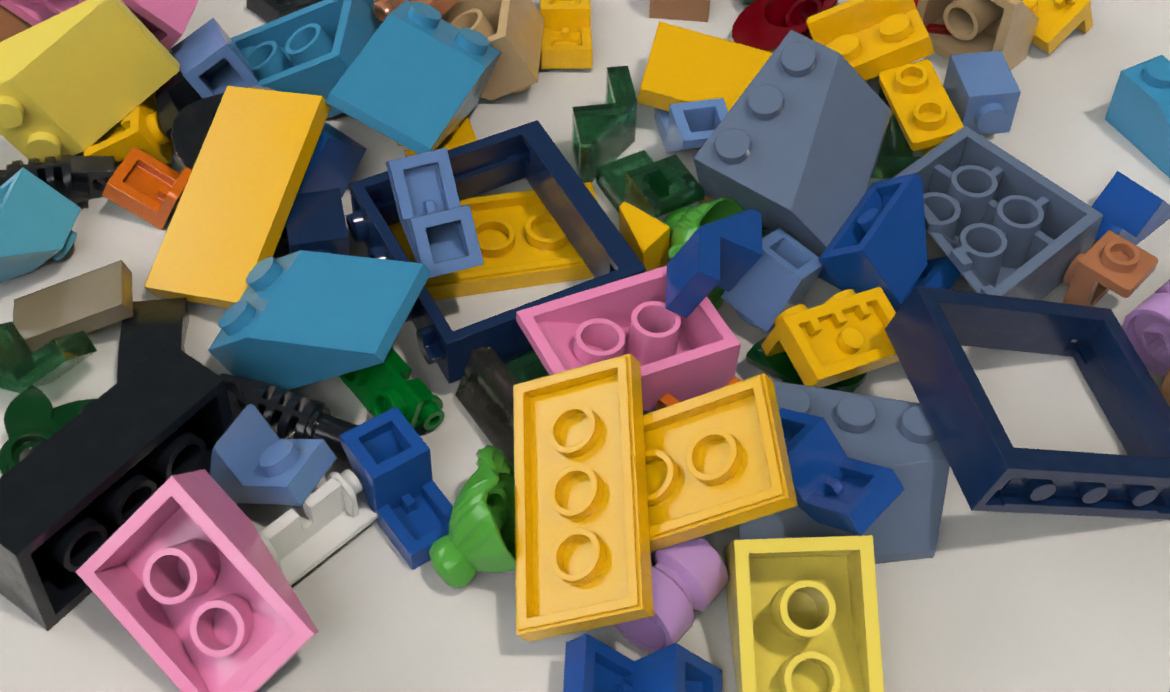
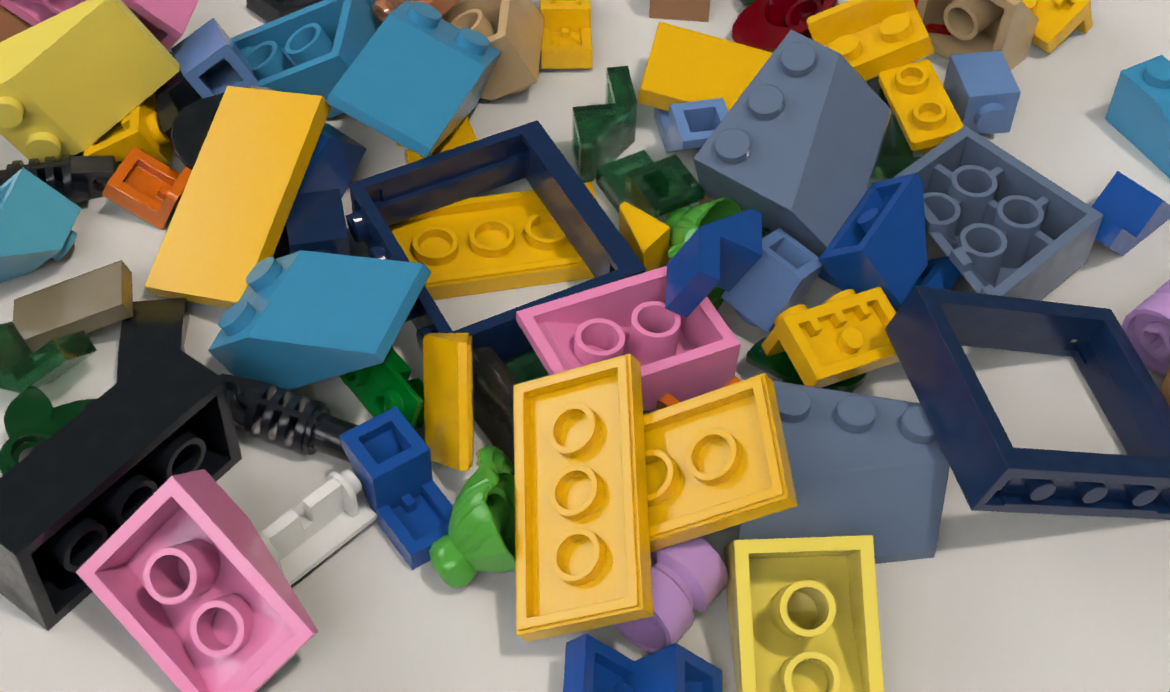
medium blue slope [210,404,337,506] -> none
medium blue slope [386,147,484,278] -> none
blue slope [779,408,904,536] -> none
nougat bracket [1063,230,1158,307] -> none
none -> yellow slope [423,333,474,471]

